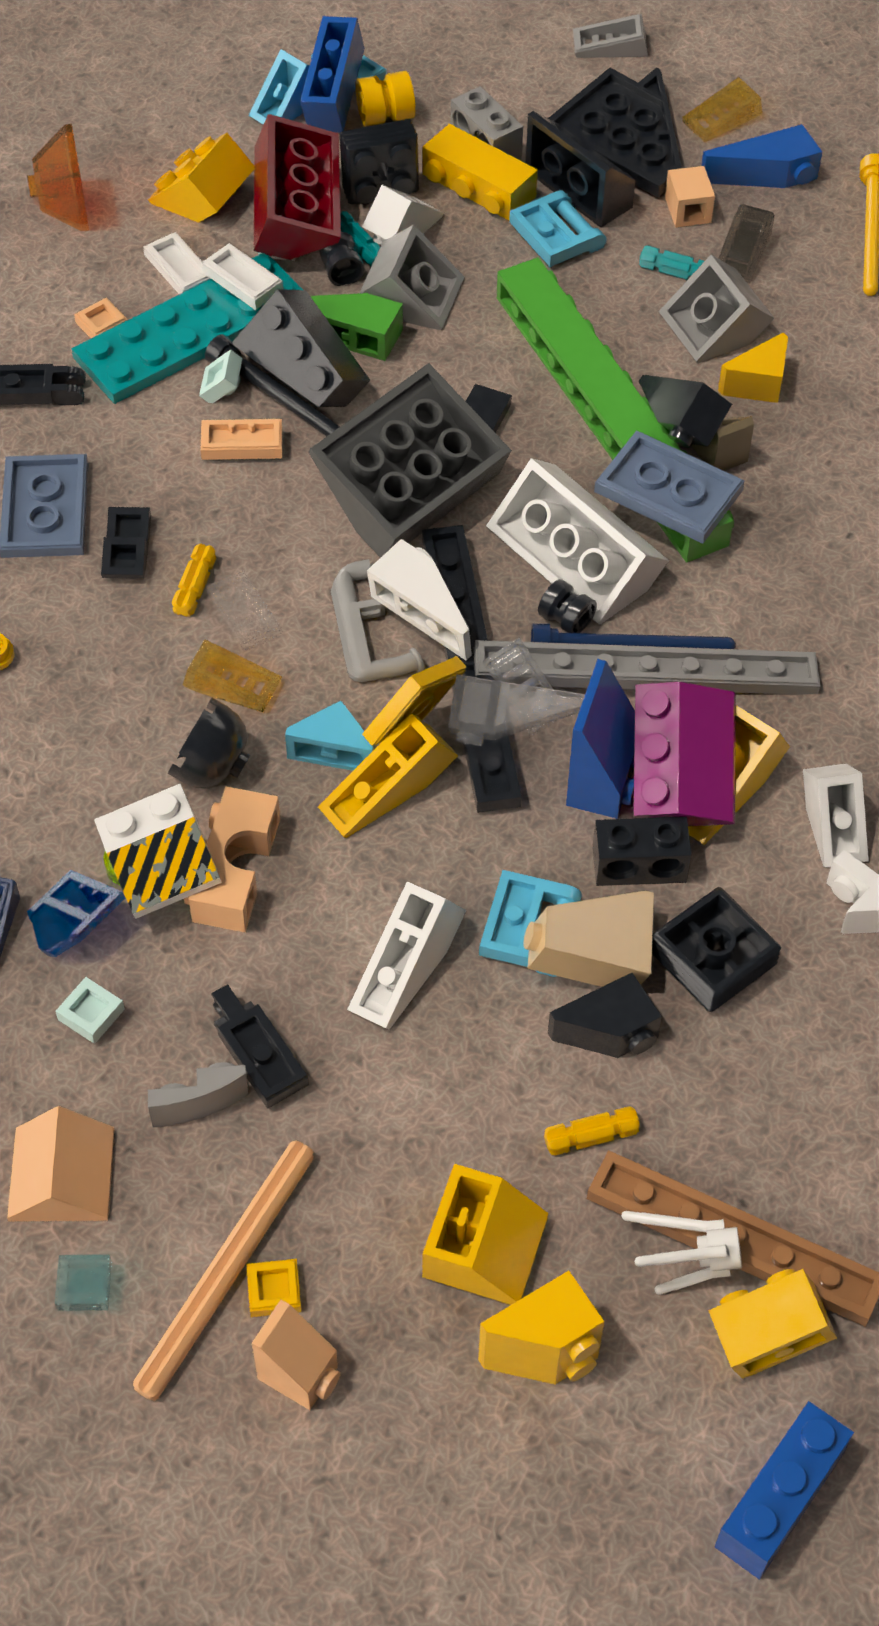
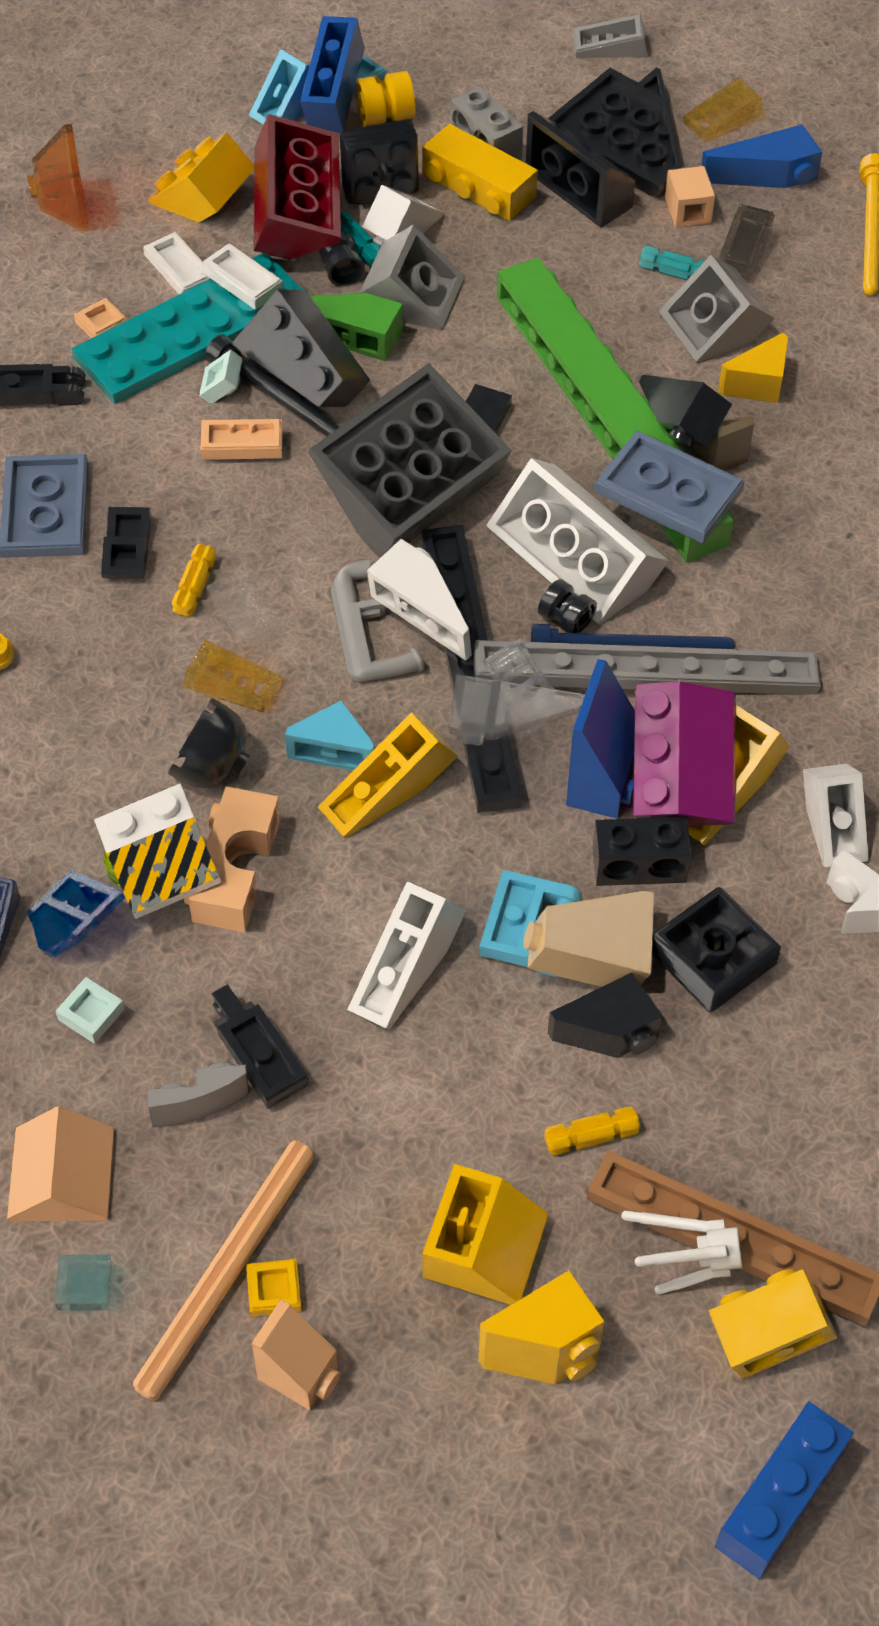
yellow tile [362,656,467,746] -> none
medium azure plate [509,190,607,267] -> none

